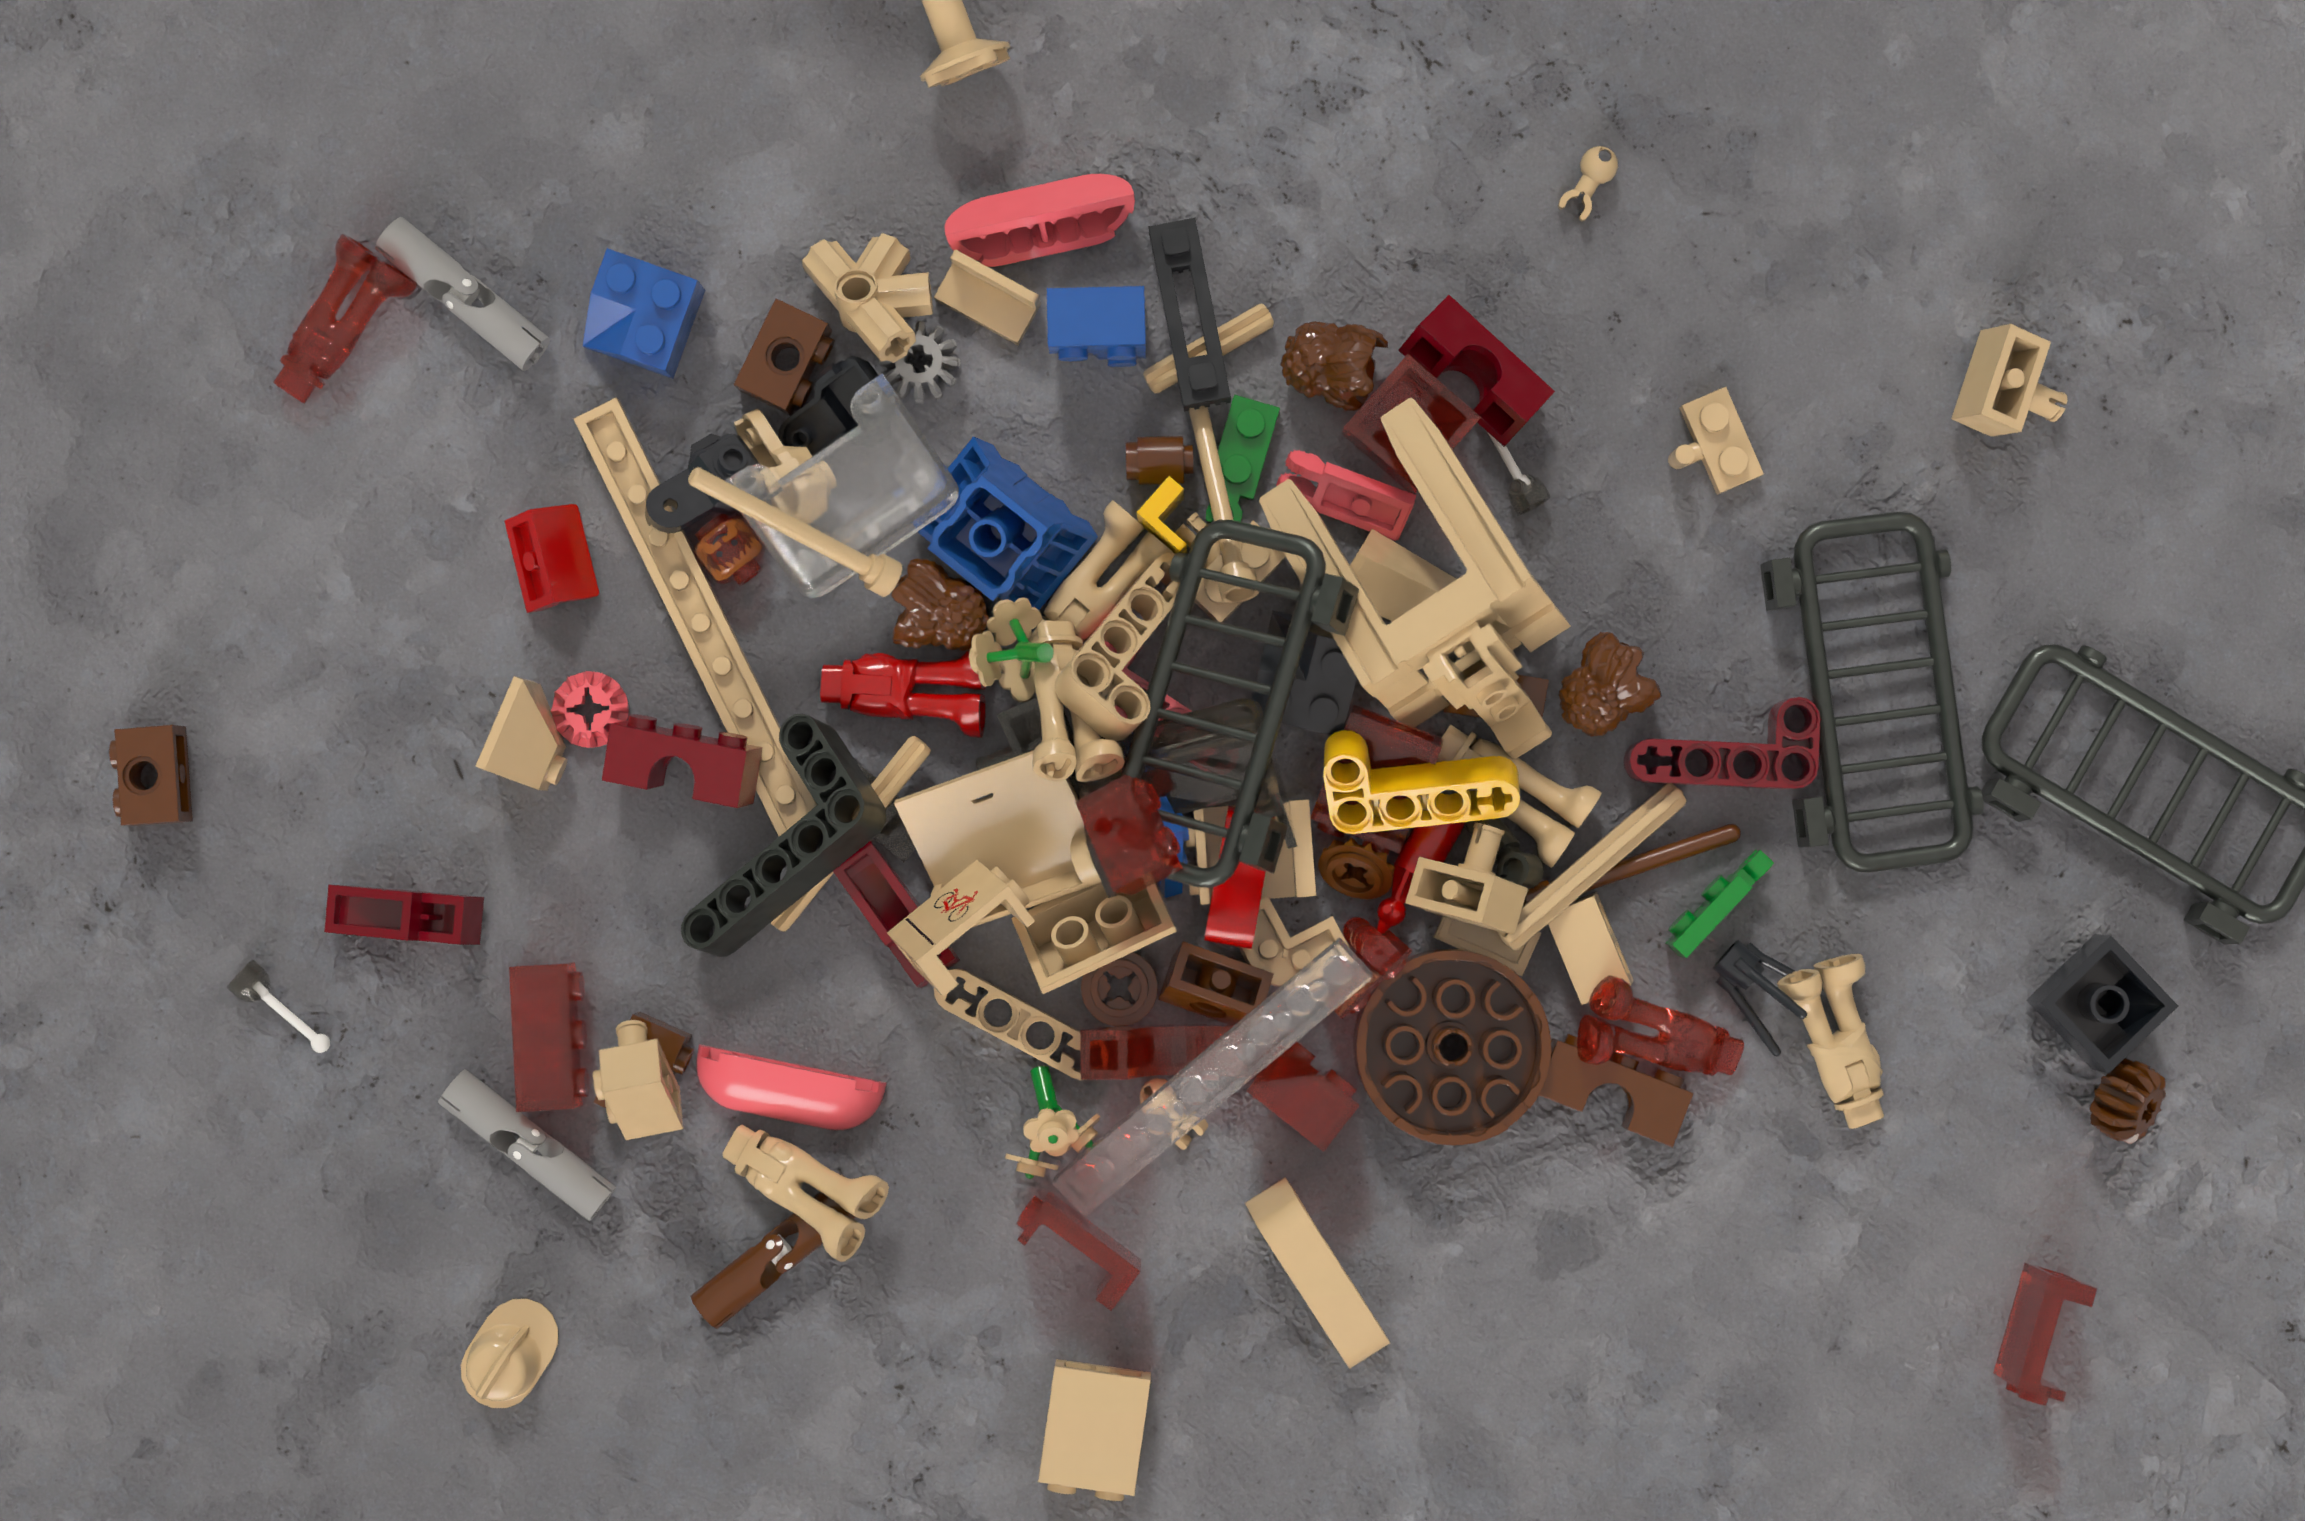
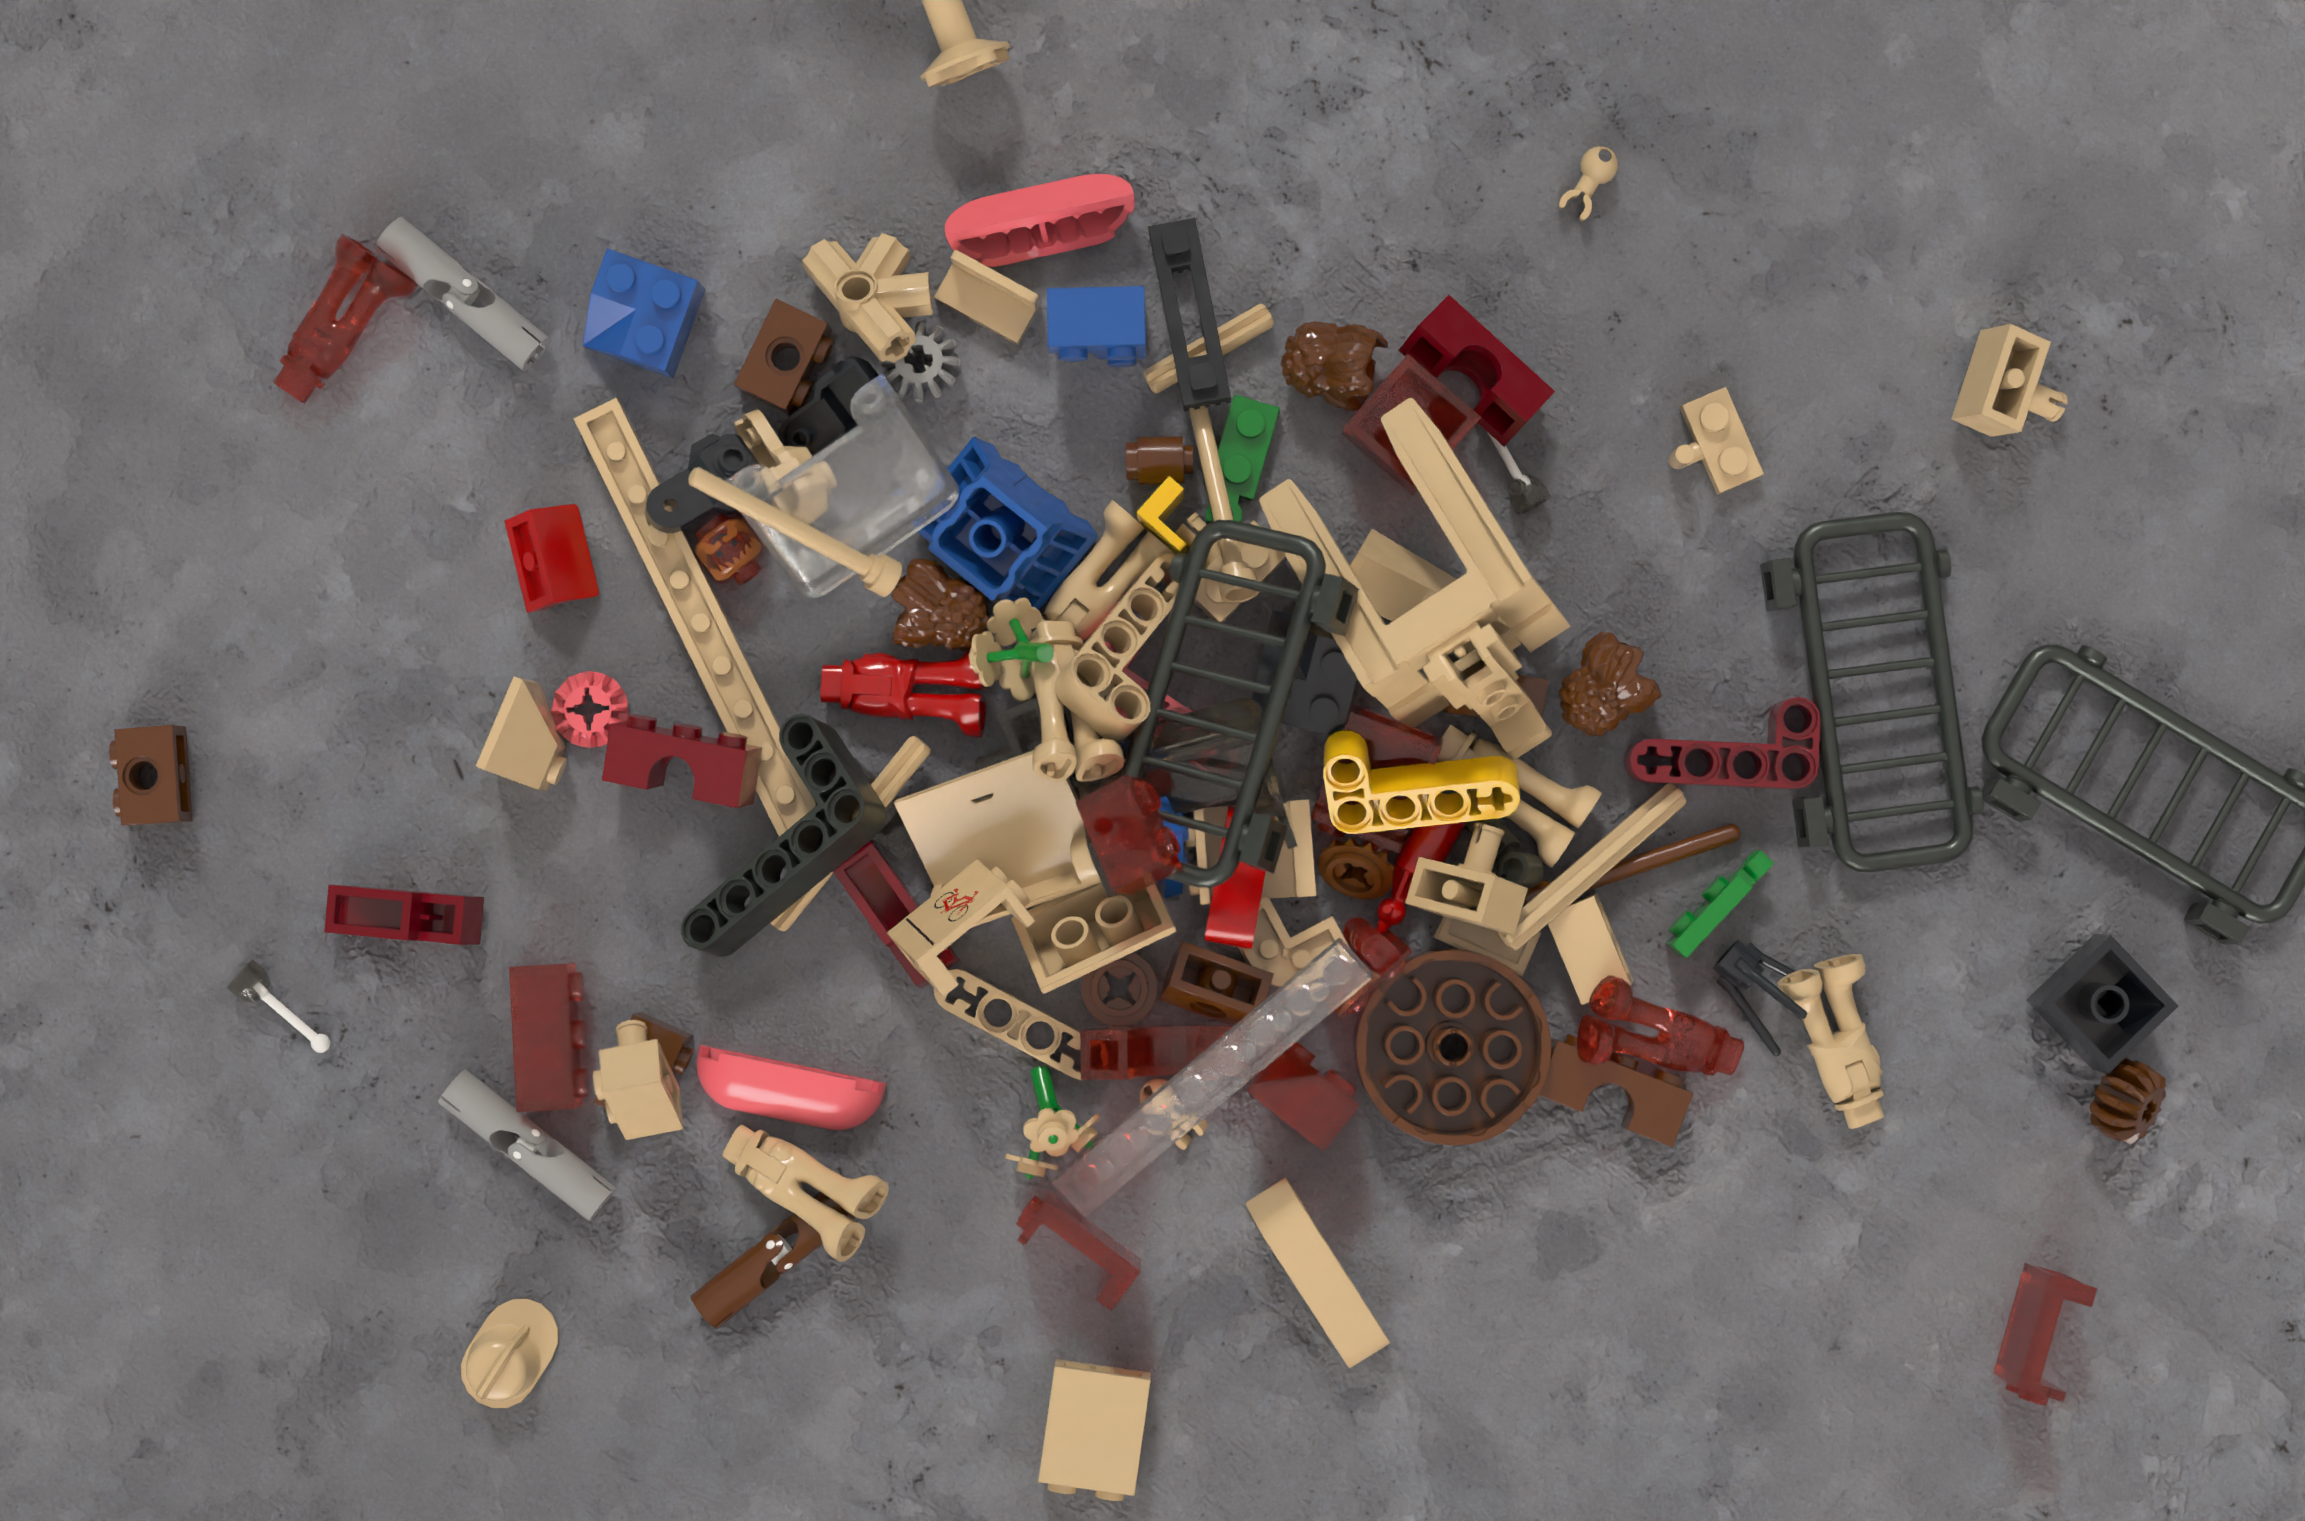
coral hinge [1276,450,1416,541] -> none

